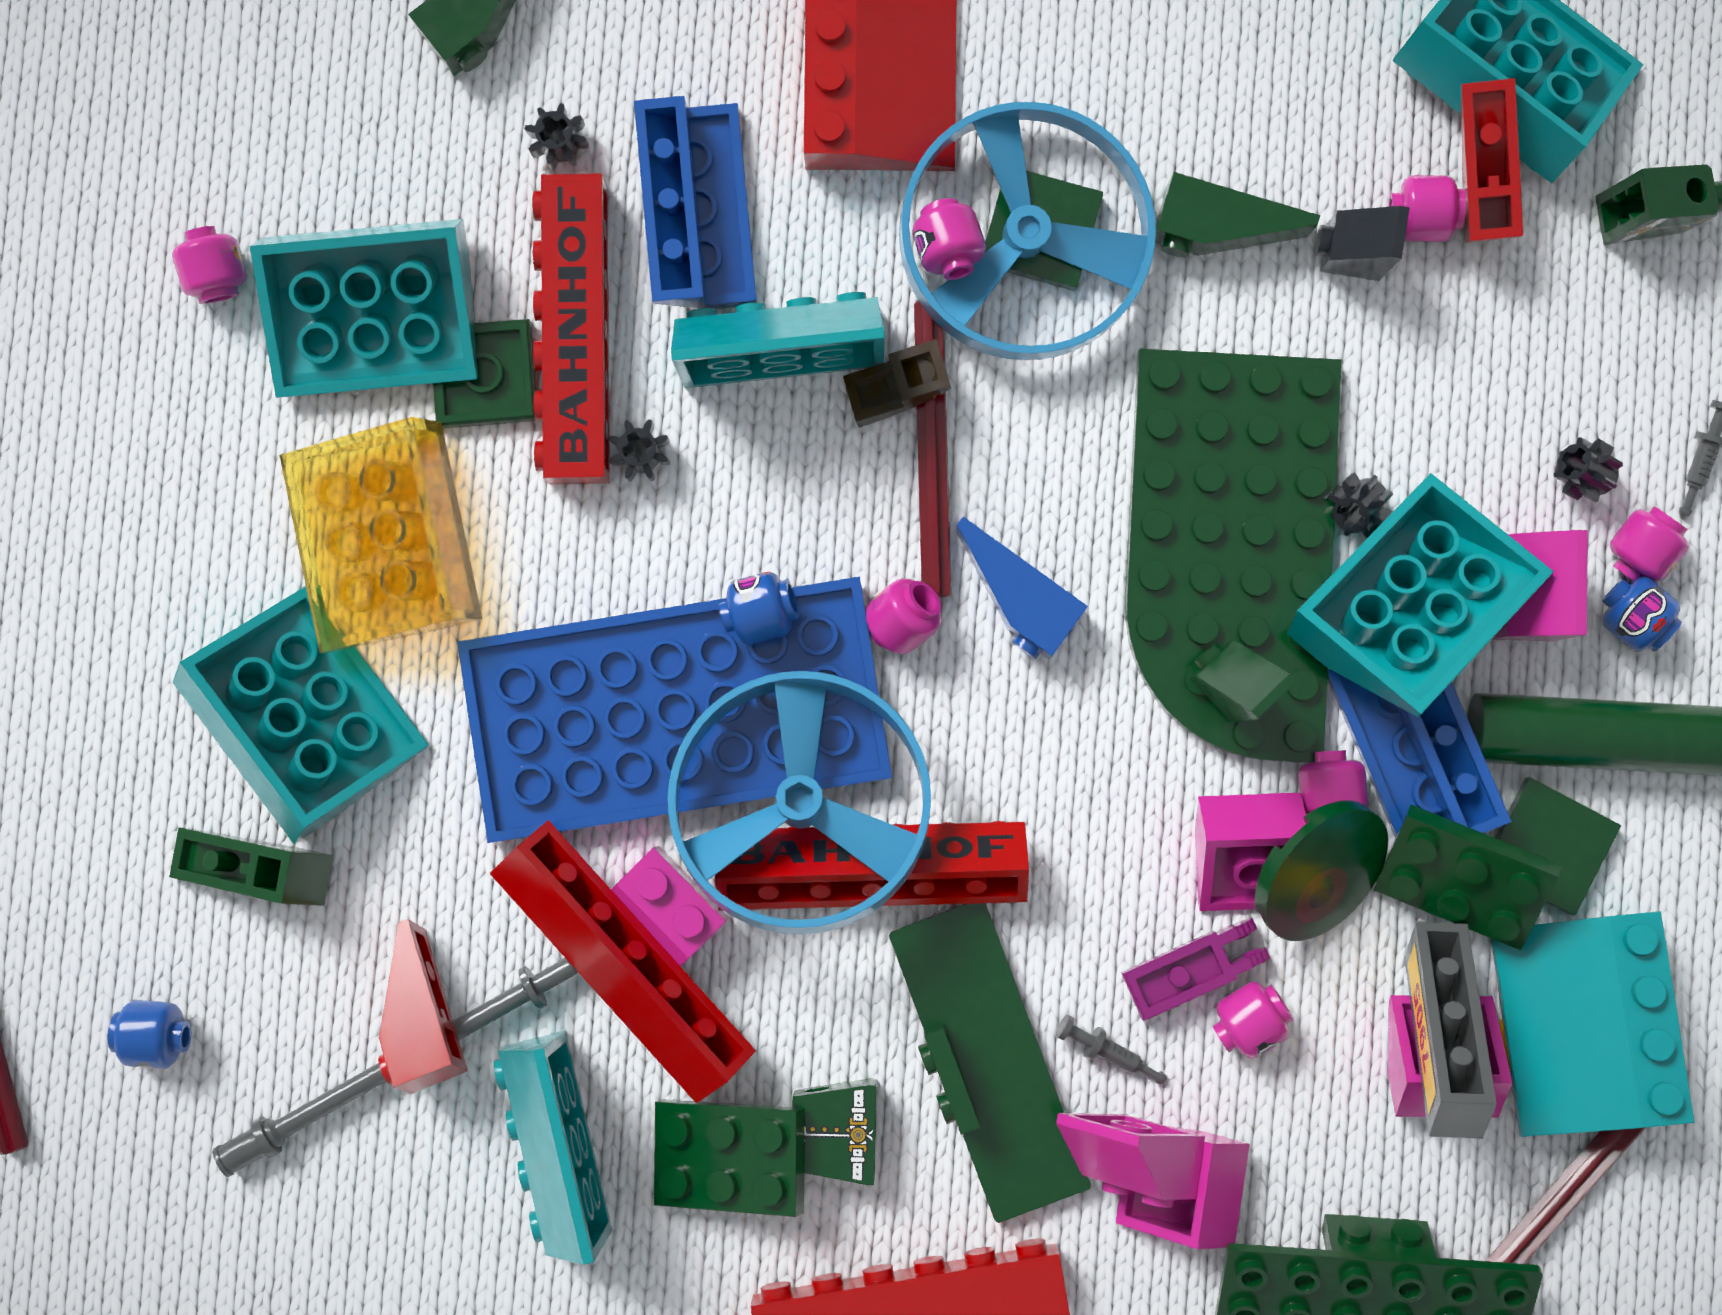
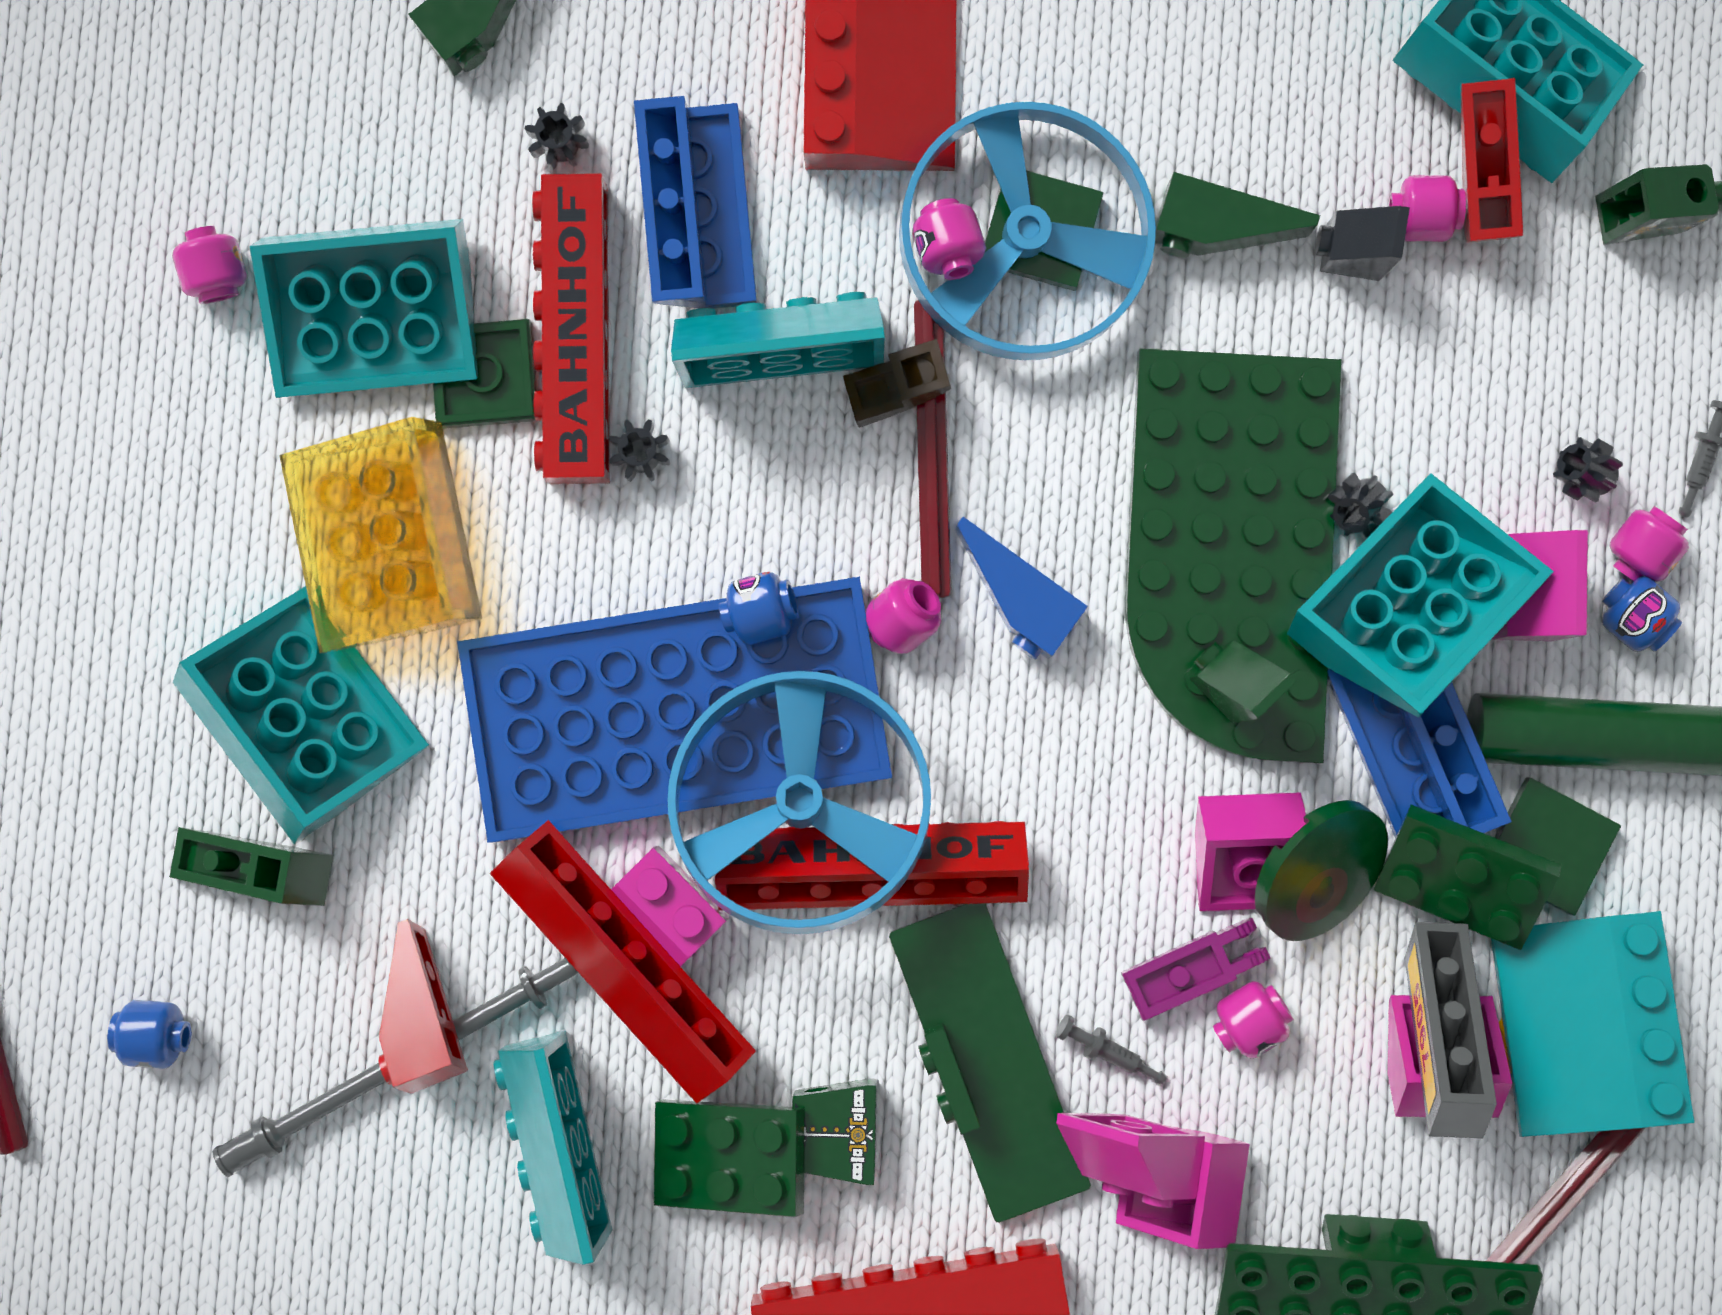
dark pink head [1298,750,1368,815] -> none

